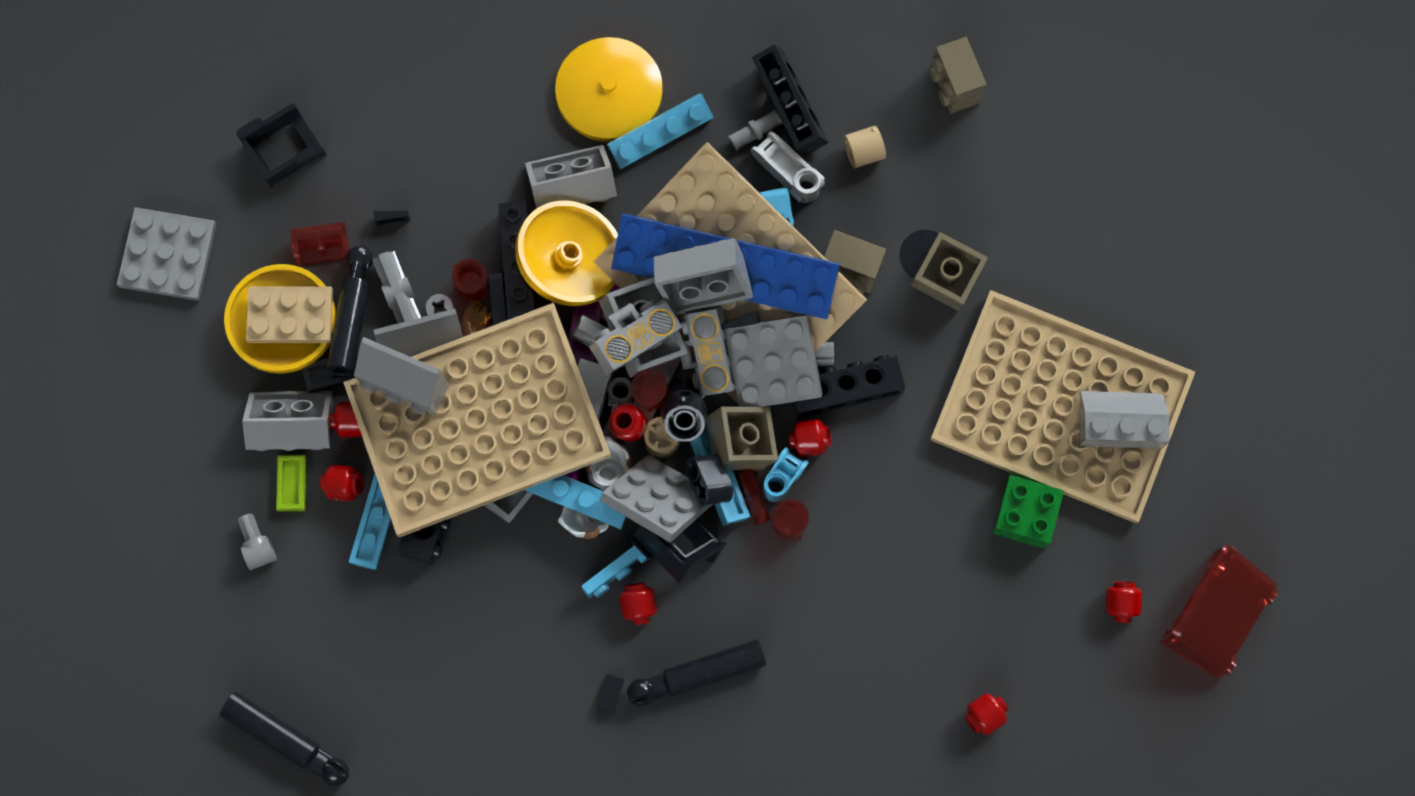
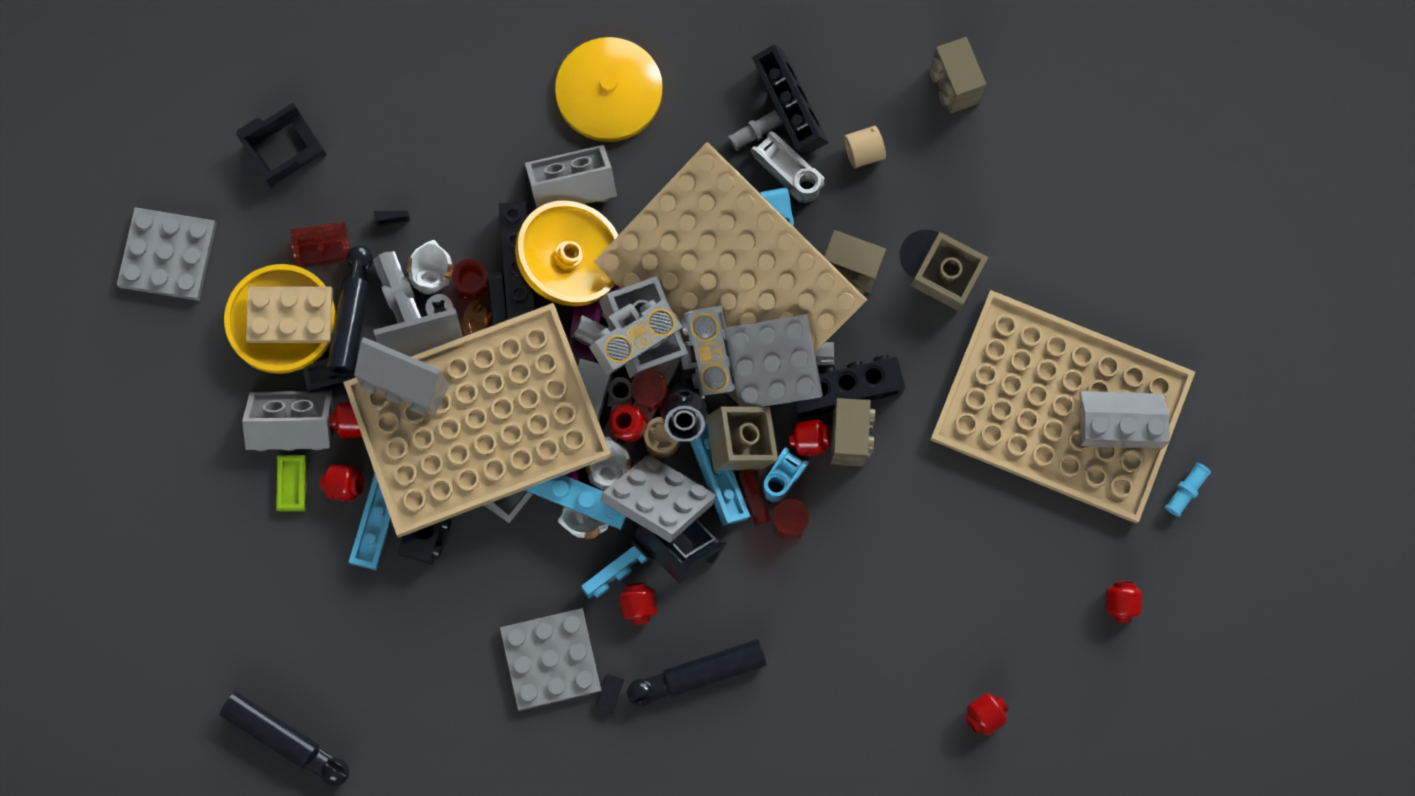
light grey axle [238,514,277,571] -> none
medium azure plate [606,93,714,169] -> none
blue plate [611,214,840,319] -> none
light grey slope [654,238,753,315] -> none
black beam [686,455,733,505] -> none
black piece [722,311,760,329] -> none
green brick [992,475,1064,549] -> none
clear red windscreen [1159,542,1279,679] -> none
none -> white hair [407,240,453,295]
none -> light grey plate [500,608,602,711]
none -> dark tan brick [831,398,875,466]
none -> medium azure pin [1165,462,1211,517]

